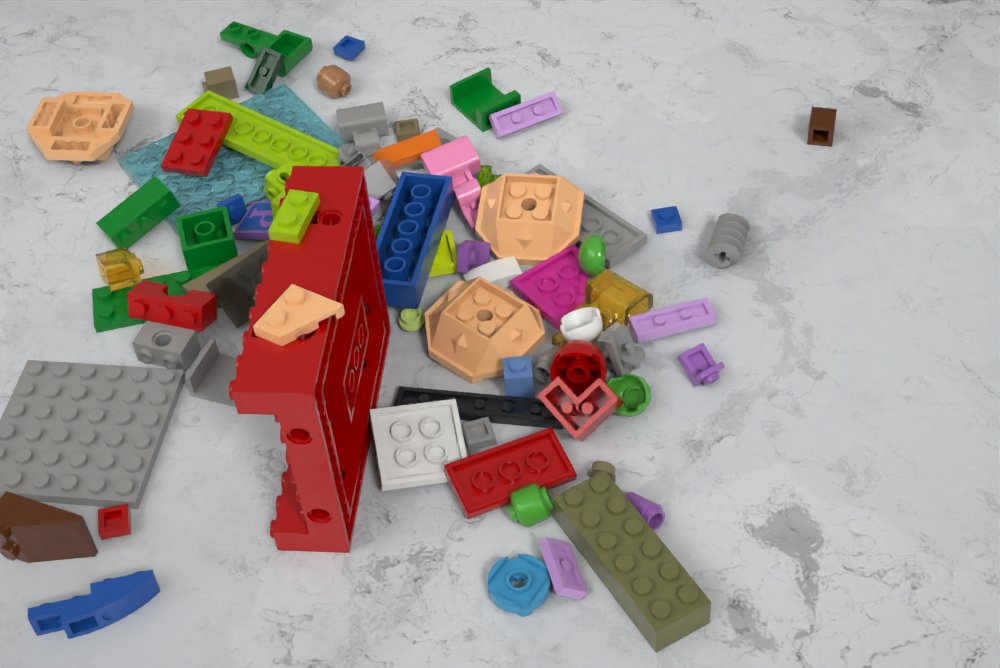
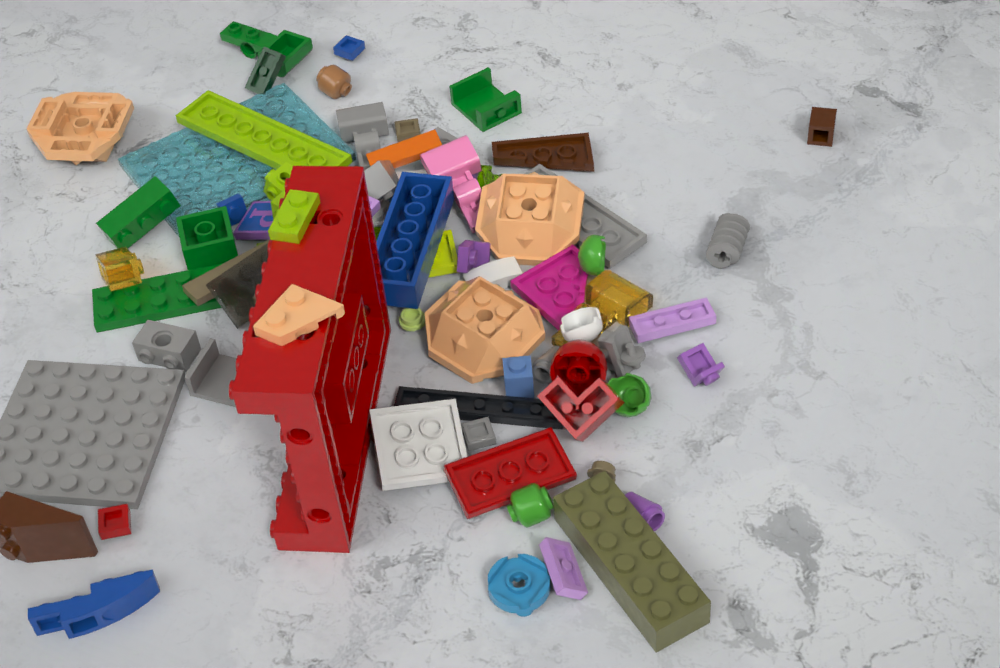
red arch [128,280,217,332] -> none
red plate [161,108,233,177] -> none
dark tan brick [202,66,239,100] -> none
light grey hips [337,143,377,171] -> none
lavender plate [488,91,563,139] -> none
blue plate [651,206,682,234] -> none
none -> reddish brown wing [492,132,594,172]

